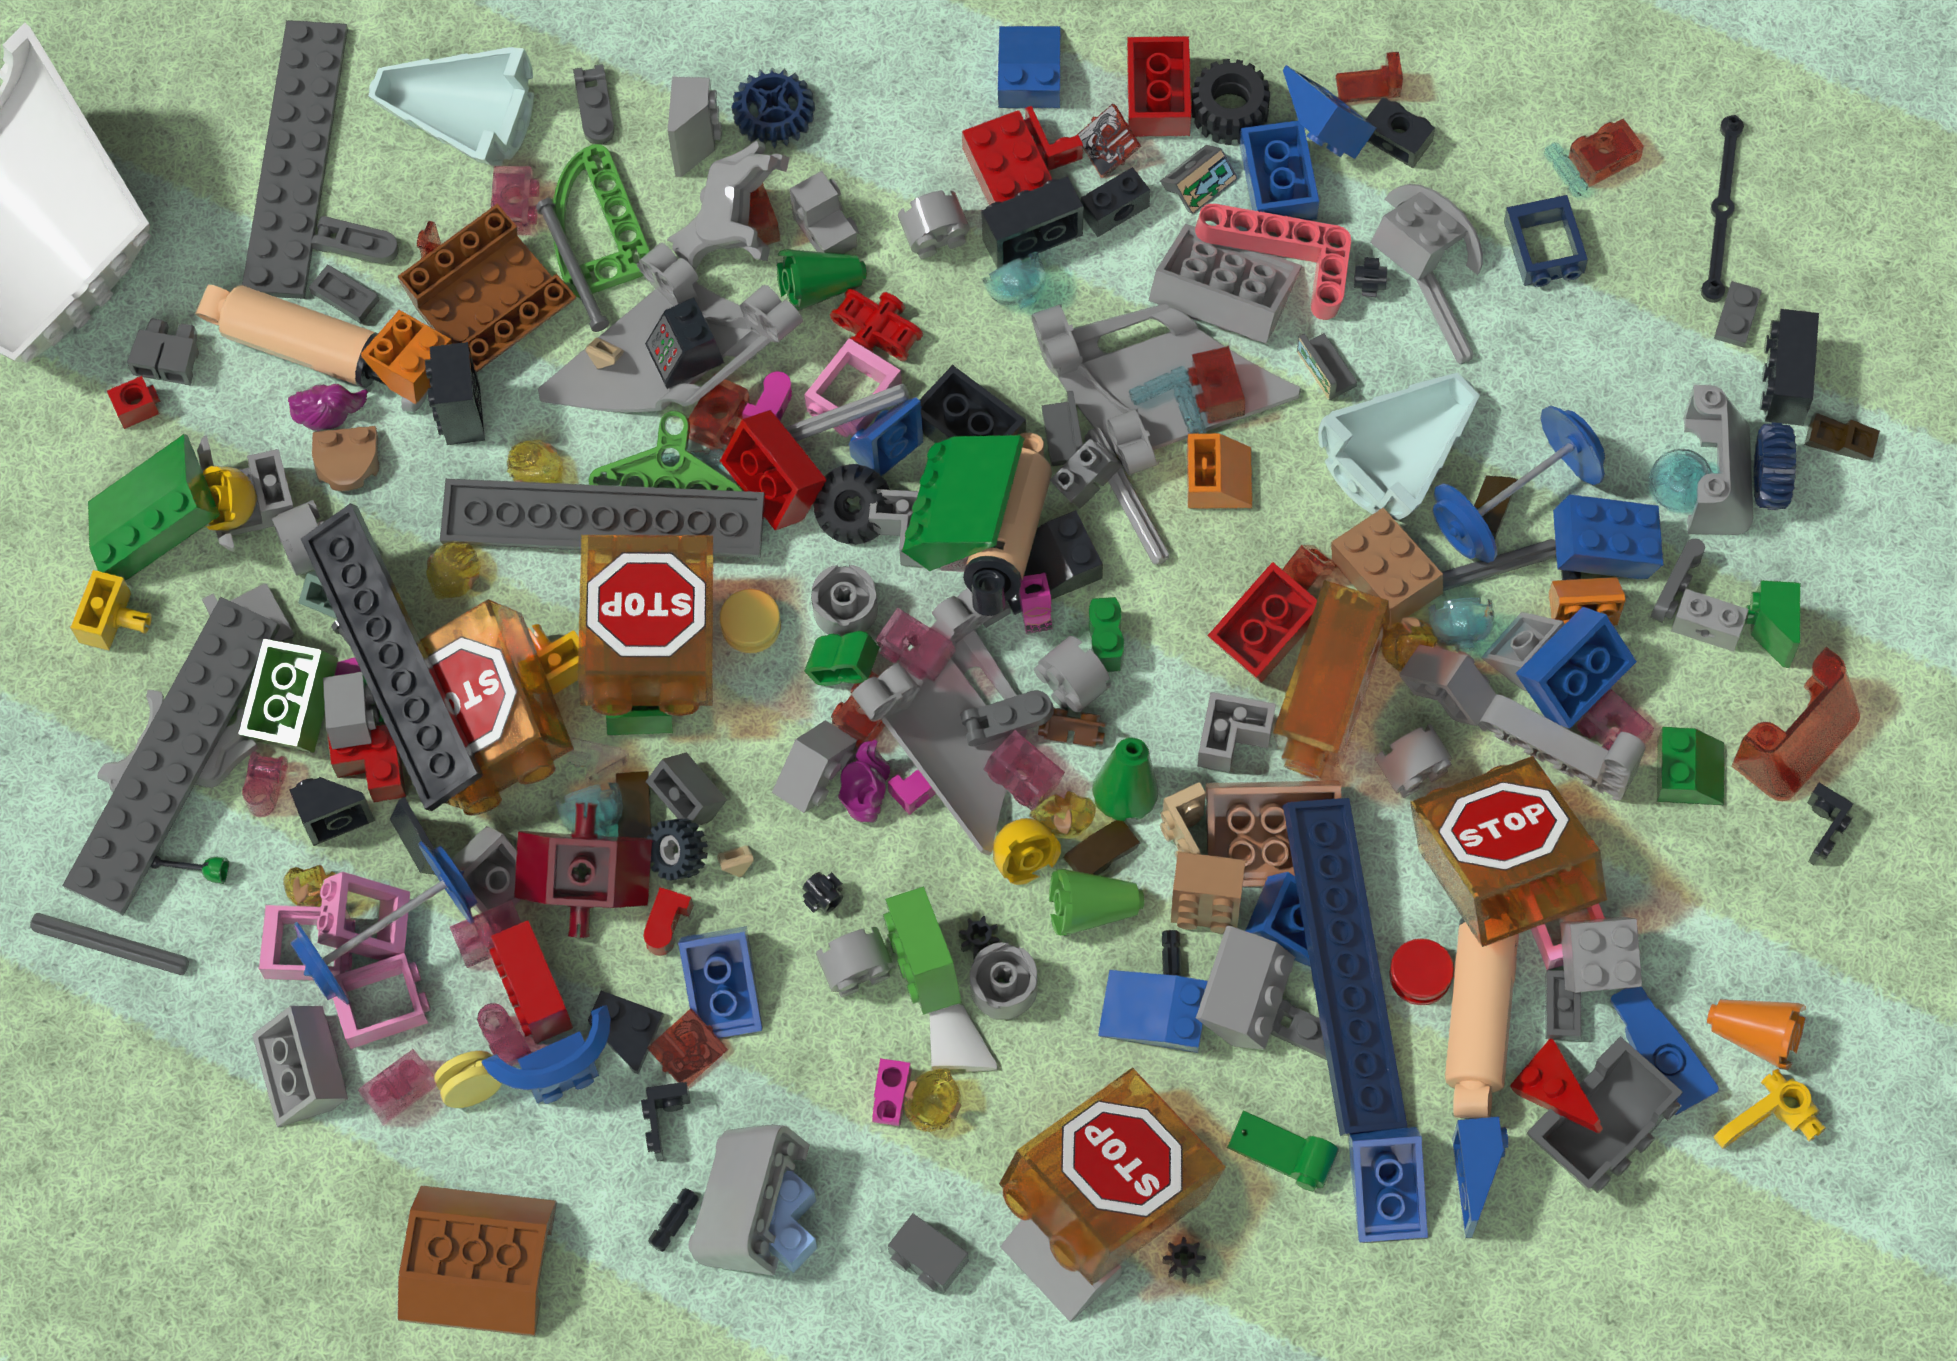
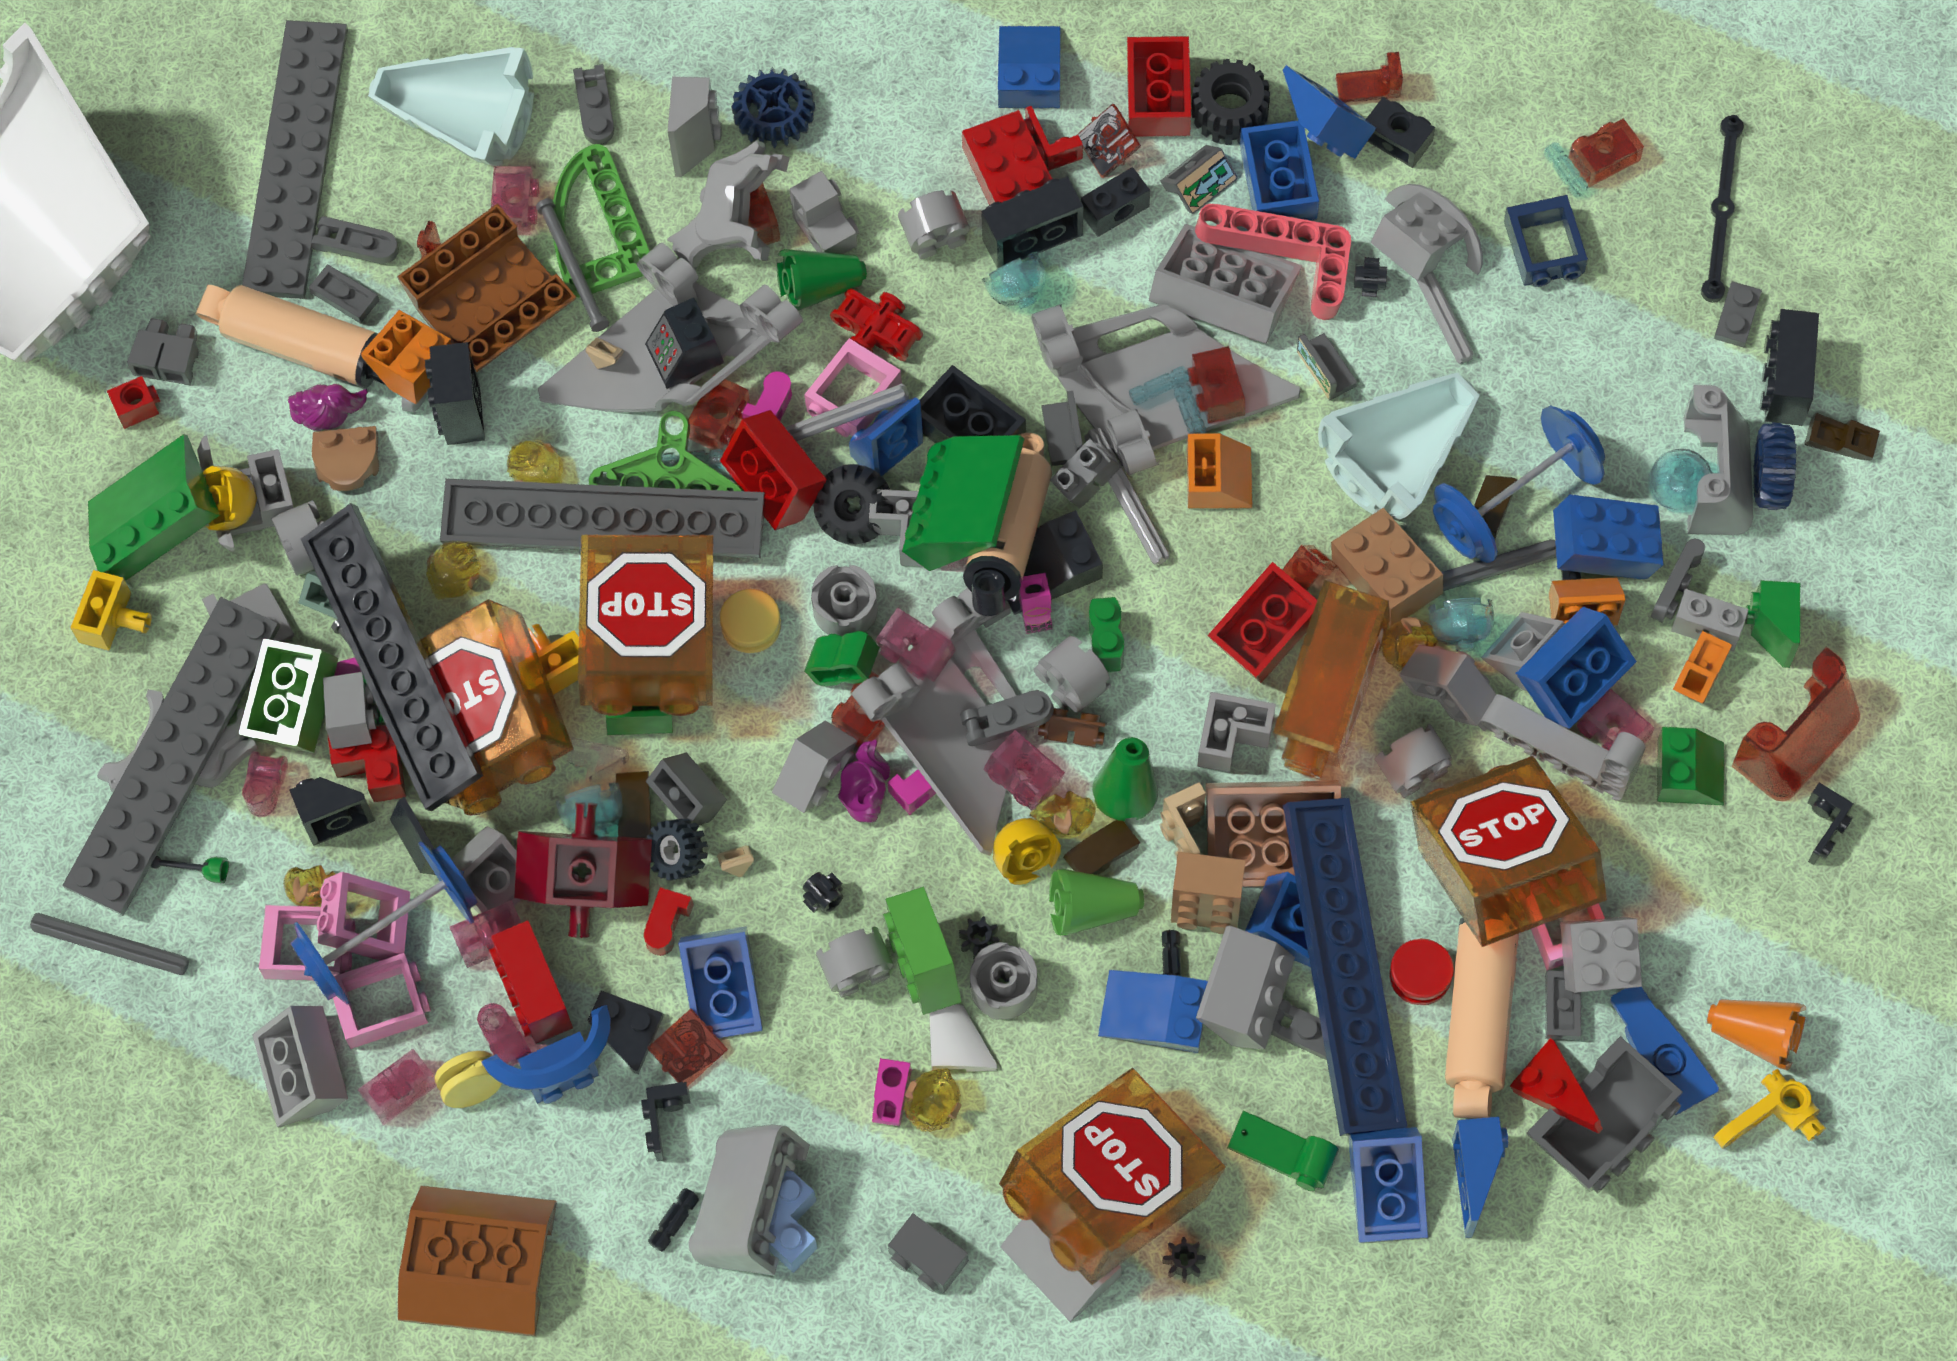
none -> orange brick [1673,631,1733,704]

